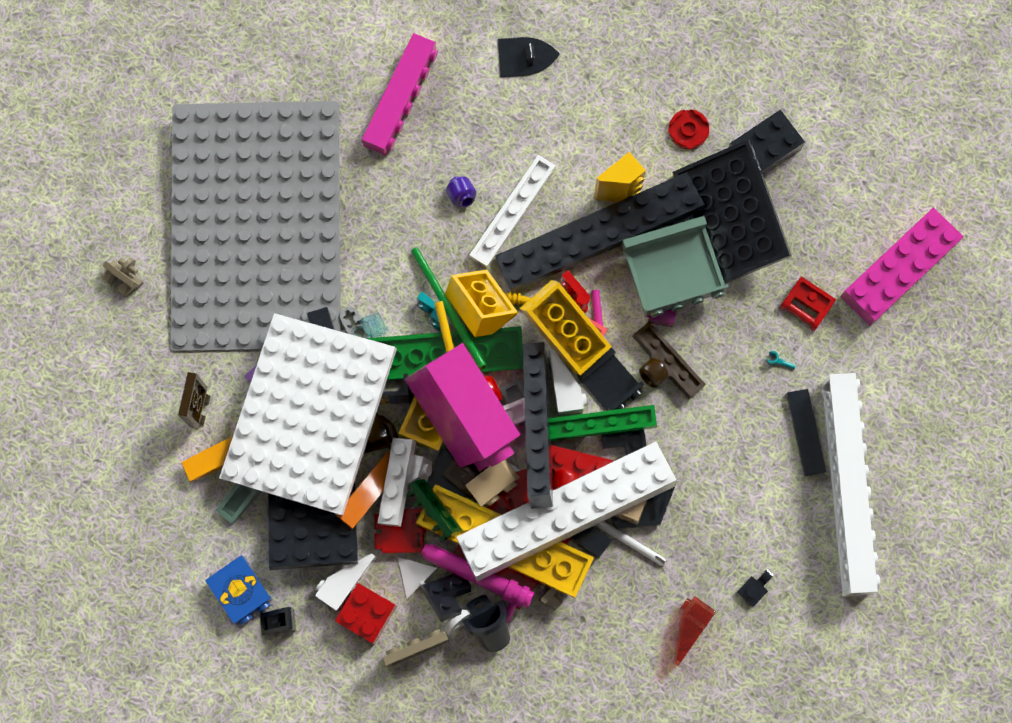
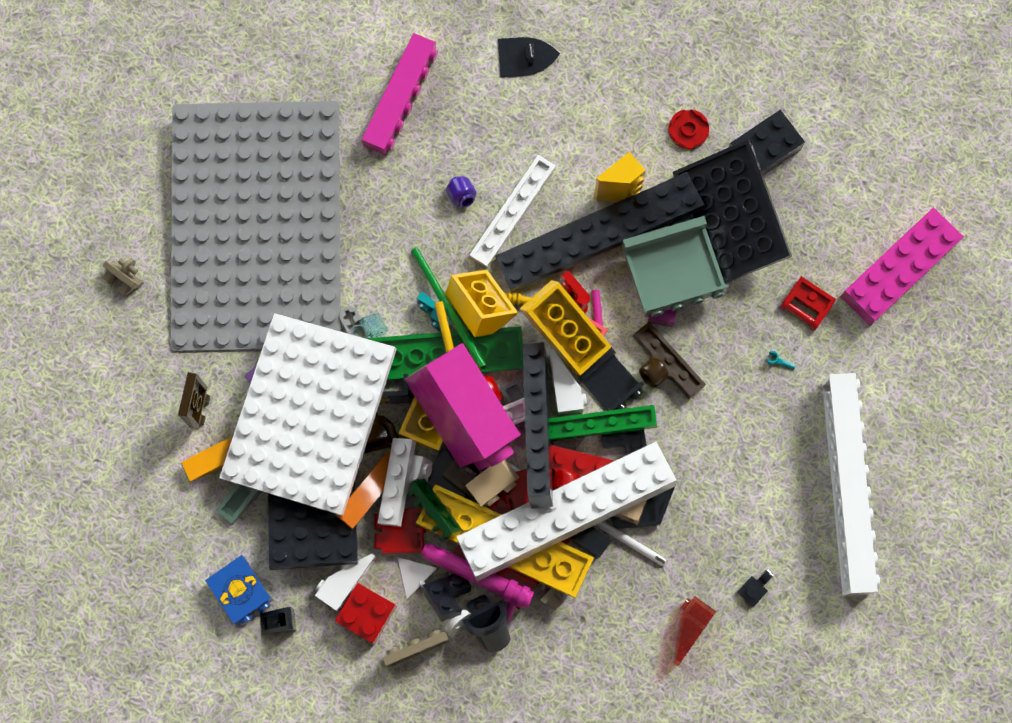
black brick [307,307,335,330] -> none
black tile [786,389,826,477] -> none

